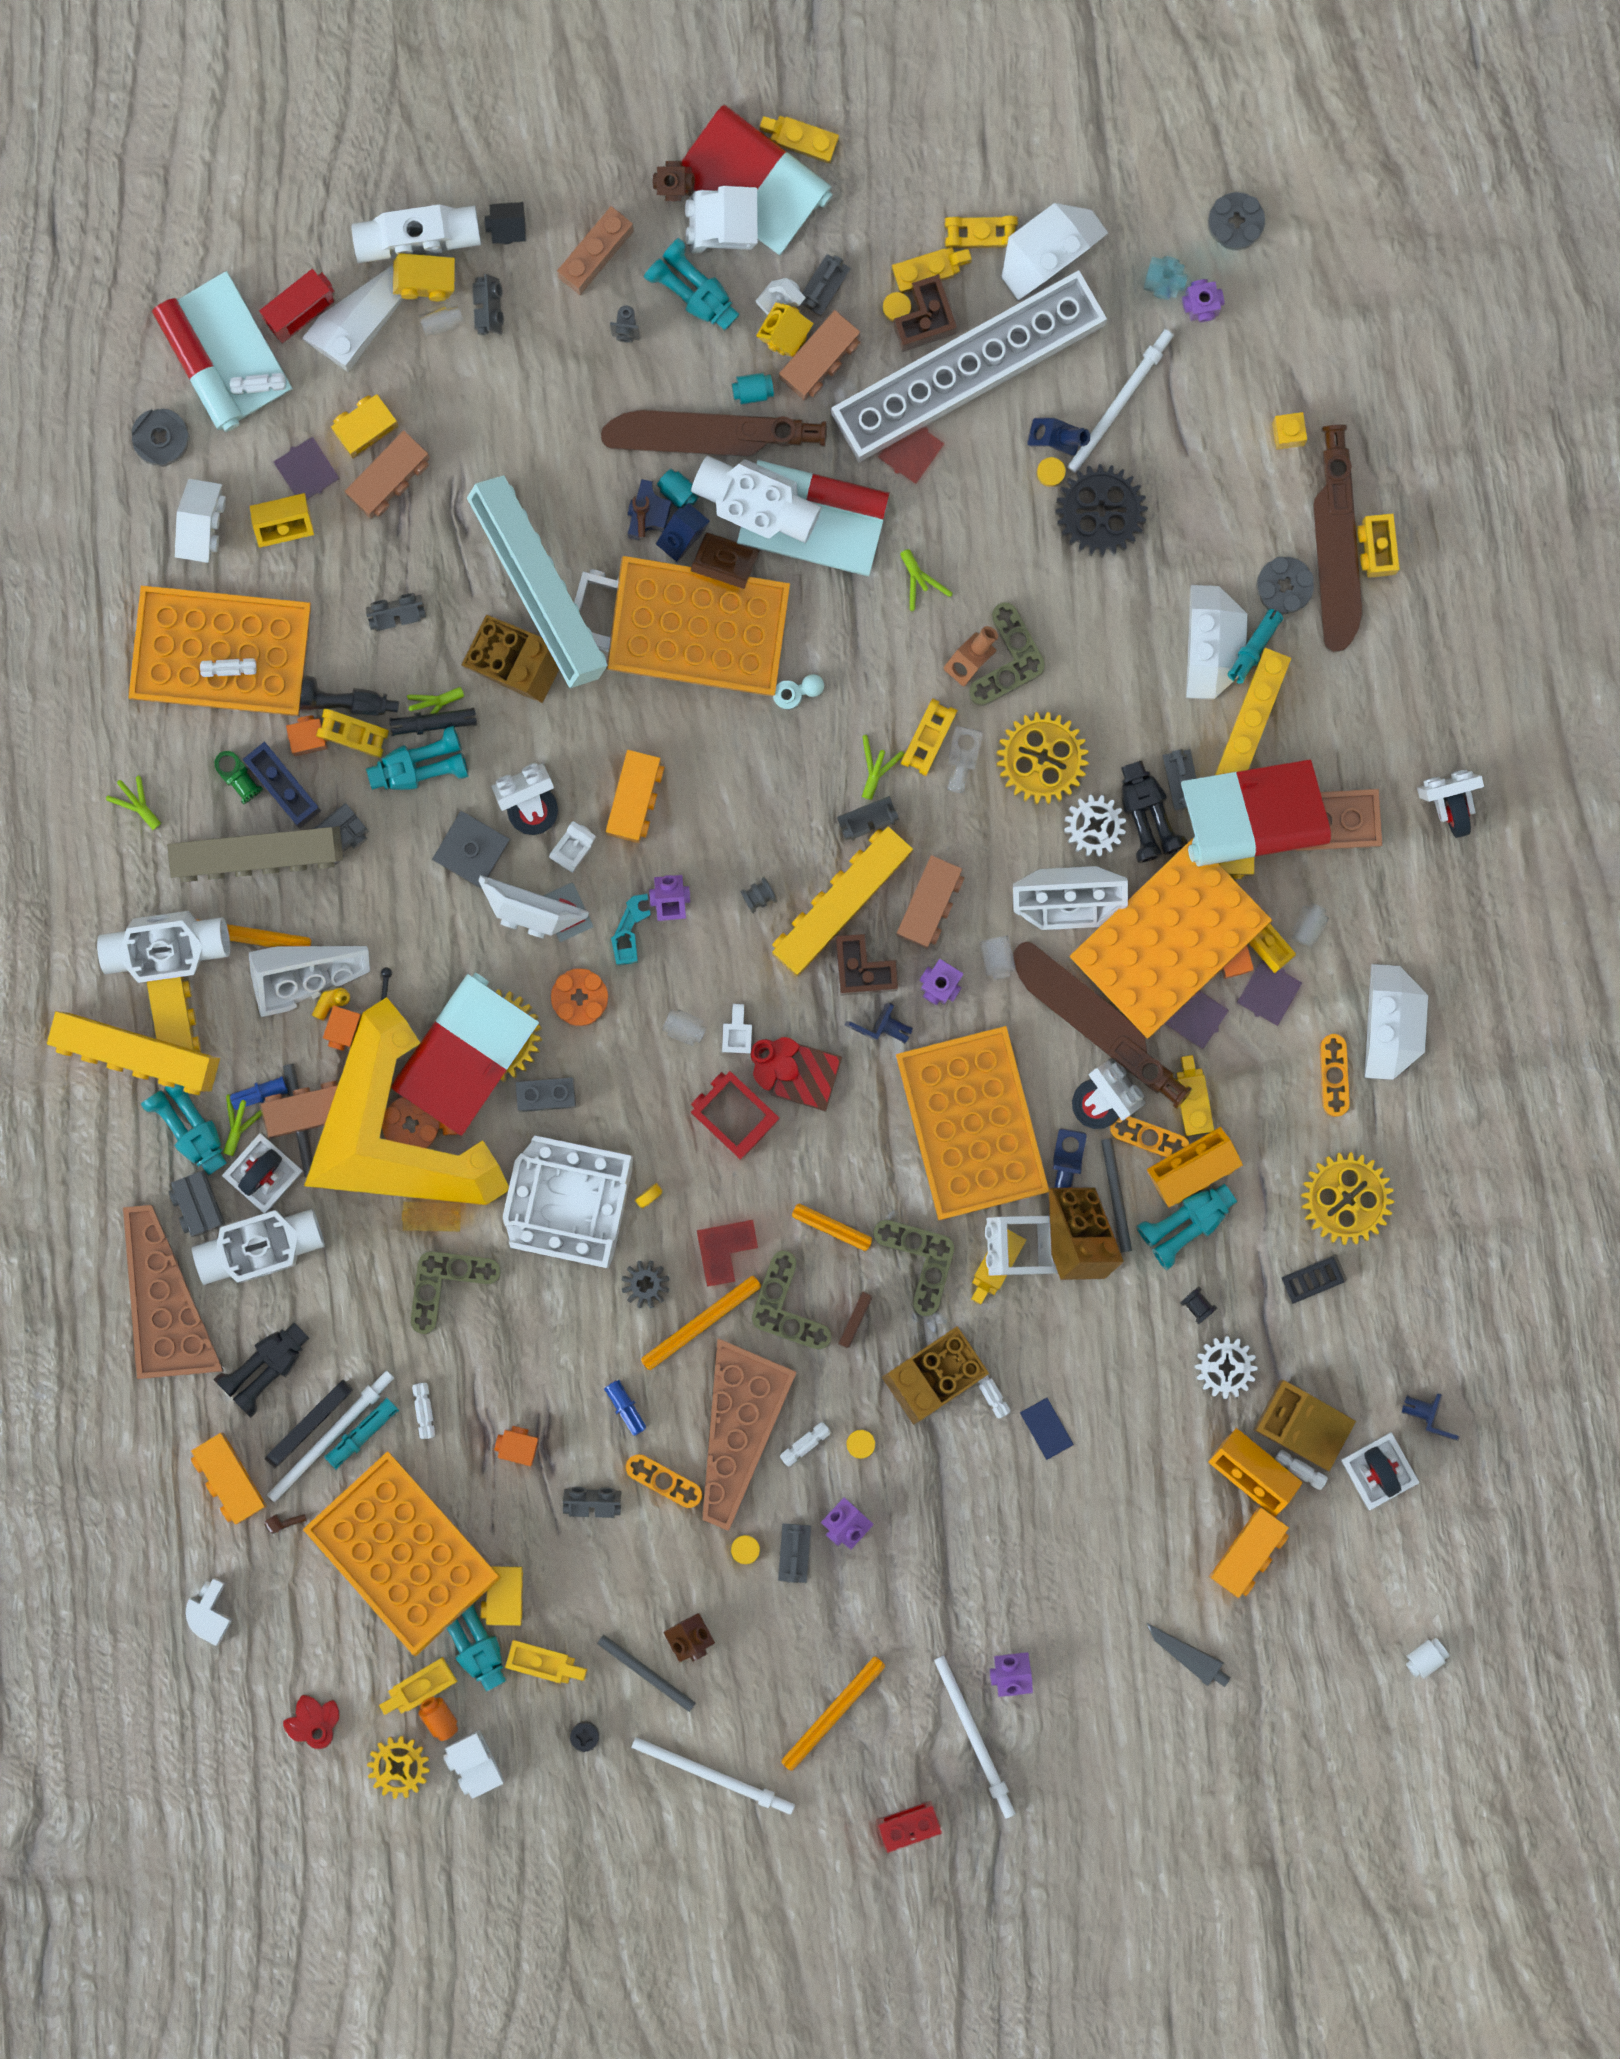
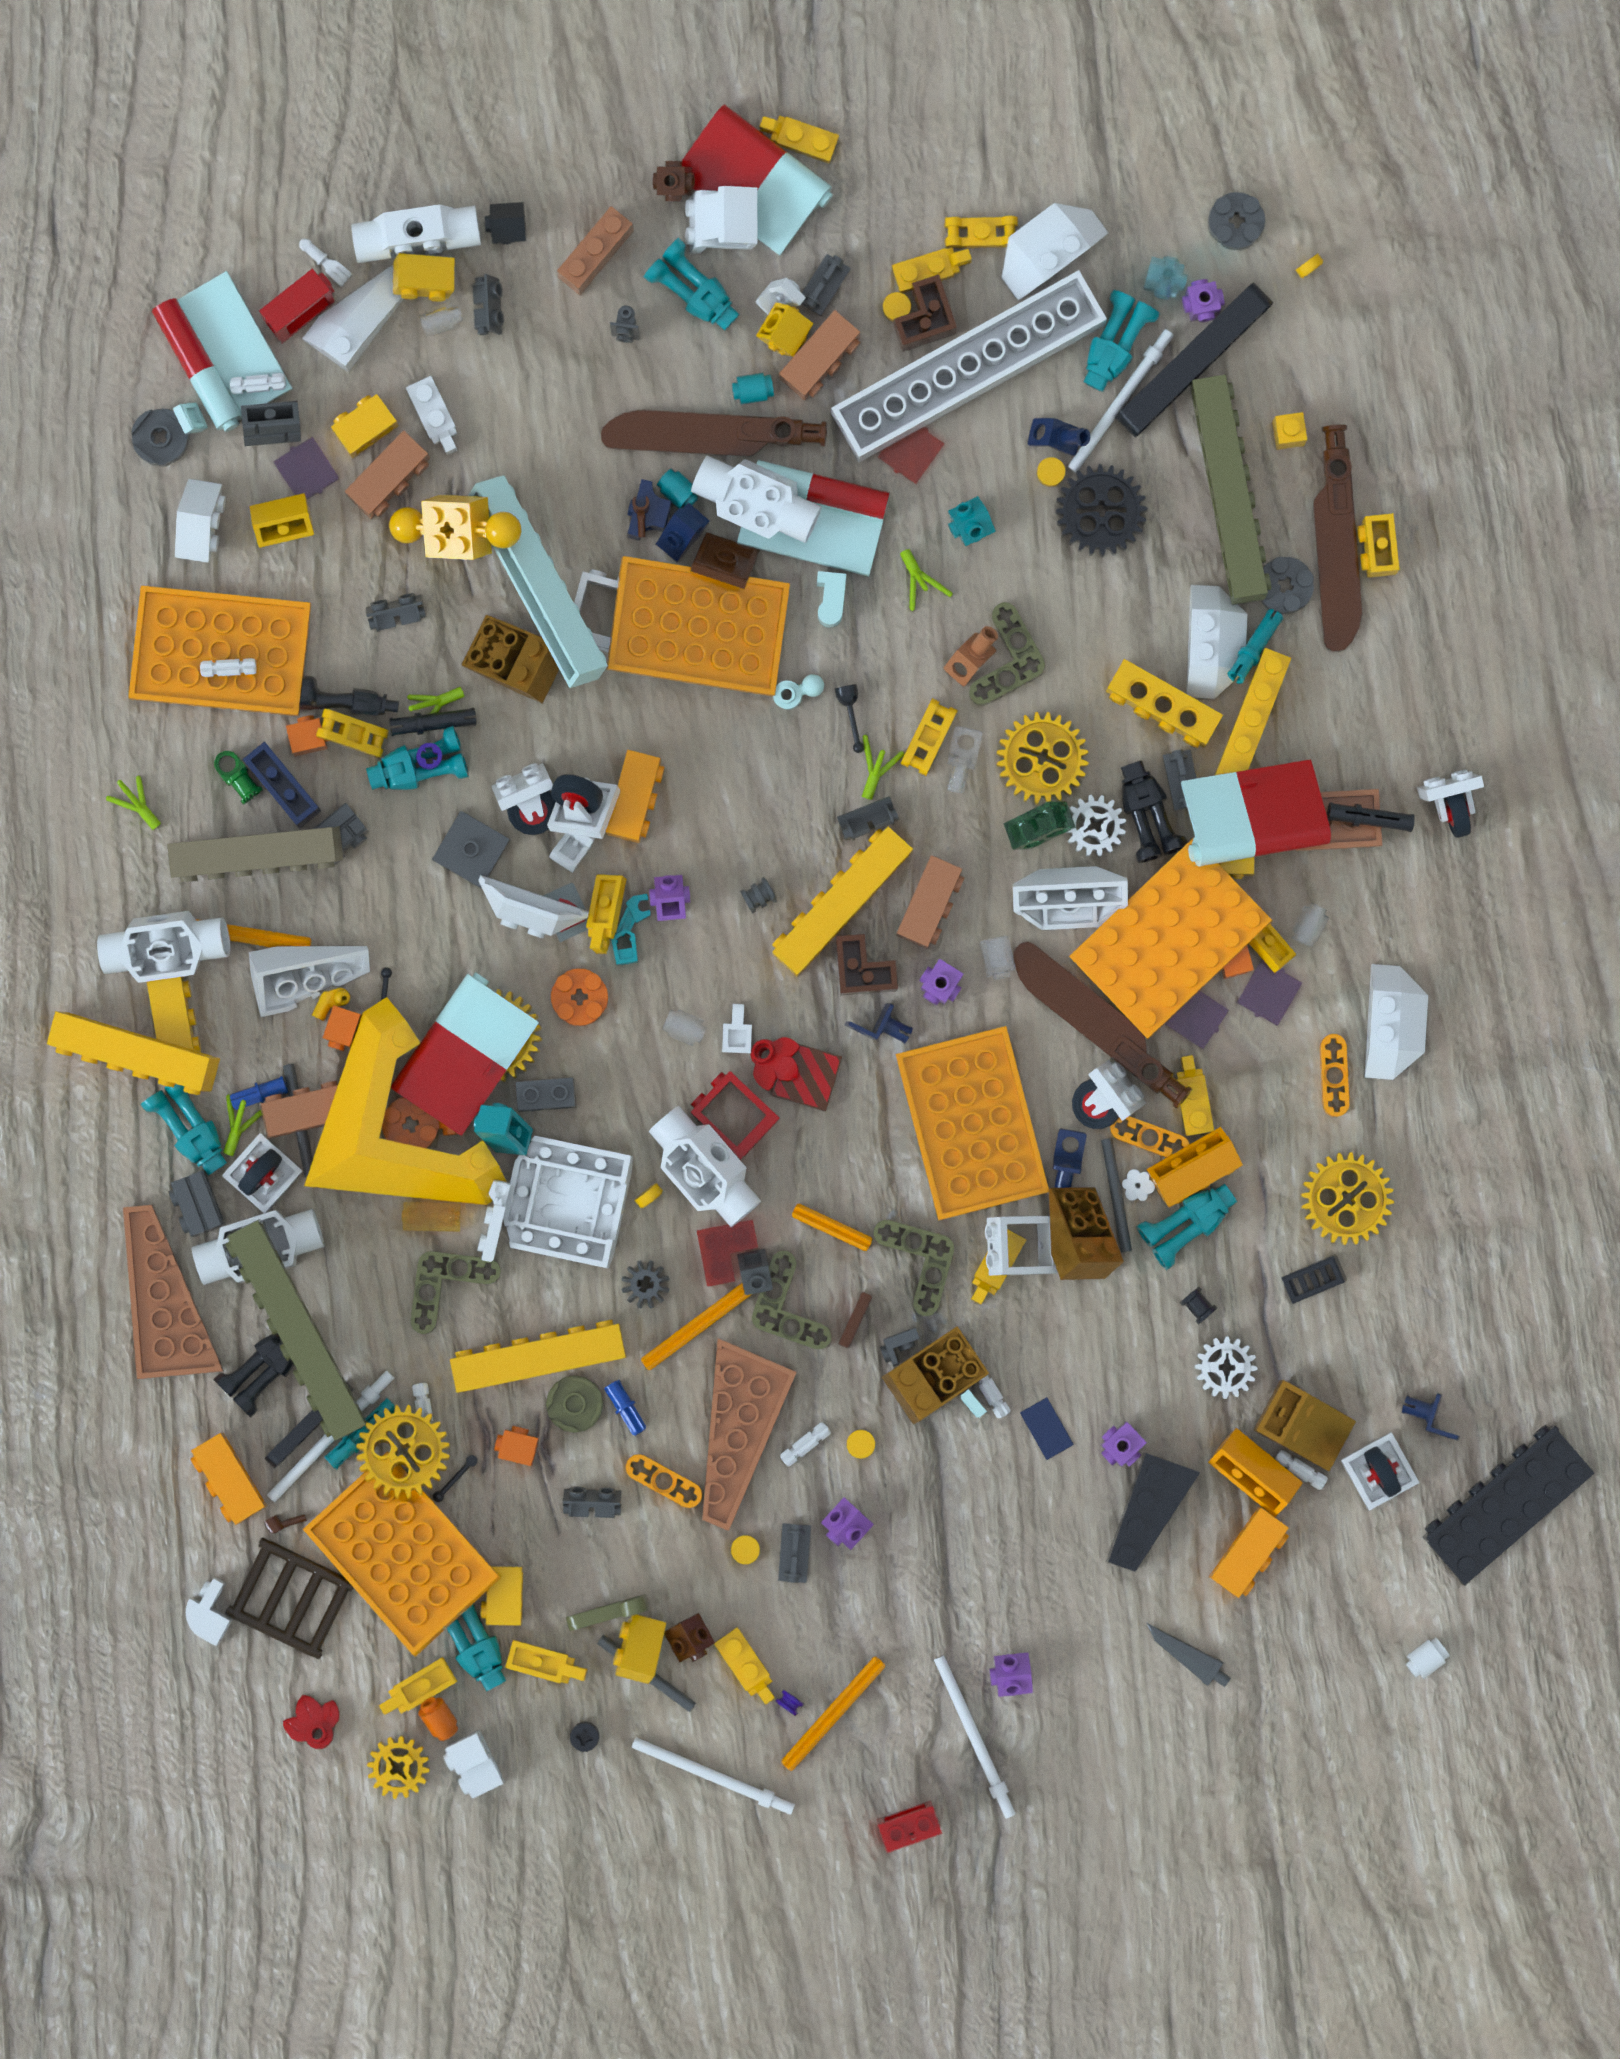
none -> light aqua tile [173,402,208,434]
none -> olive brick [225,1219,367,1441]
none -> dark brown bar [225,1537,354,1660]
none -> dark grey brick [241,401,301,446]
none -> white piece [299,238,352,287]
none -> yellow gear [356,1405,450,1499]
none -> yellow brick [389,495,522,560]
none -> white hinge [406,376,457,455]
none -> dark purple bush [416,743,442,770]
none -> black hinge [433,1455,478,1502]
none -> yellow brick [450,1320,626,1393]
none -> teal brick [474,1103,533,1156]
none -> white hinge [477,1180,510,1262]
none -> olive tile [546,1375,603,1433]
none -> white plate [547,774,620,839]
none -> olive beam [566,1594,650,1631]
none -> yellow hinge [586,874,627,954]
none -> yellow brick [613,1614,666,1684]
none -> white brick [649,1106,761,1227]
none -> yellow hinge [714,1627,775,1705]
none -> dark grey bracket [737,1249,773,1295]
none -> dark purple bush [775,1689,804,1716]
none -> light aqua leg [817,571,846,628]
none -> black hinge [835,684,864,753]
none -> dark grey bracket [880,1328,920,1367]
none -> teal brick [948,496,996,546]
none -> light aqua tile [960,1389,987,1418]
none -> clear green brick [1003,801,1076,850]
none -> teal piece [1083,290,1160,392]
none -> medium lavender brick [1101,1422,1147,1466]
none -> yellow brick [1106,659,1223,748]
none -> black wedge [1106,1453,1201,1572]
none -> black beam [1115,282,1274,438]
none -> white plant [1122,1169,1155,1201]
none -> olive brick [1190,374,1271,605]
none -> yellow tile [1295,253,1323,278]
none -> black pin [1327,802,1415,832]
none -> black bracket [1423,1425,1595,1585]

